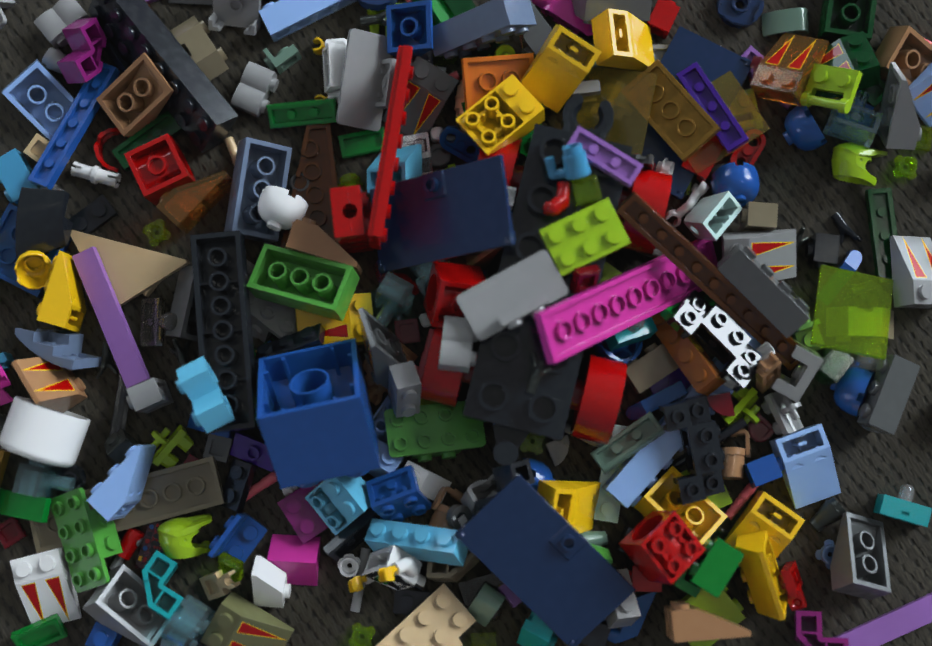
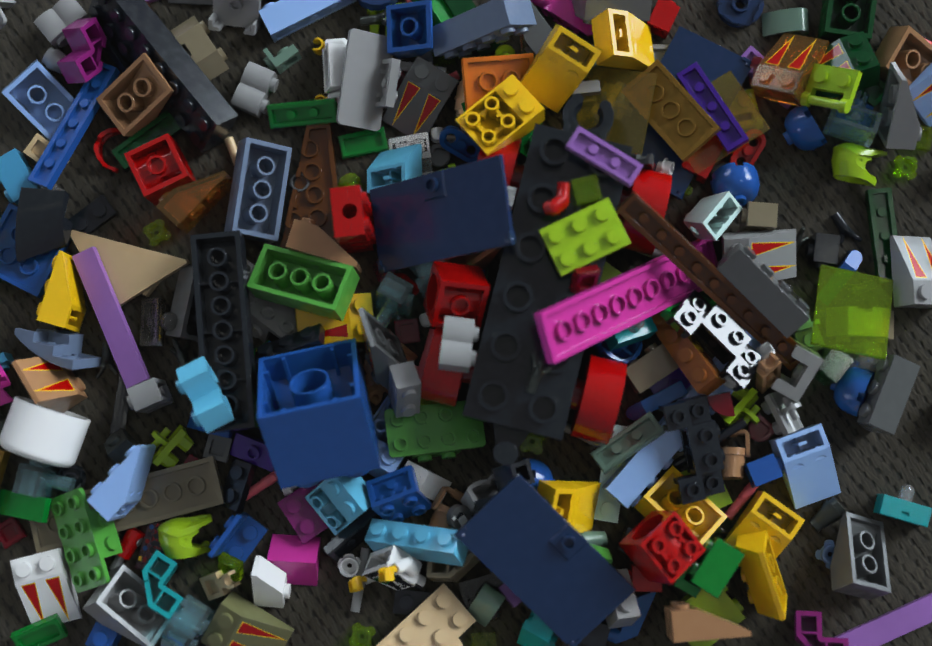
yellow hair [14,251,53,290] -> none
white pin [71,161,122,188] -> none
white cylinder [257,186,308,231] -> none
red plate [367,45,414,250] -> none
light grey bracket [457,250,568,341] -> none
dark azure piece [544,143,591,180] -> none
light grey tile [545,435,569,466] -> none
white arm [666,180,709,227] -> none
red hinge [778,560,807,611] -> none

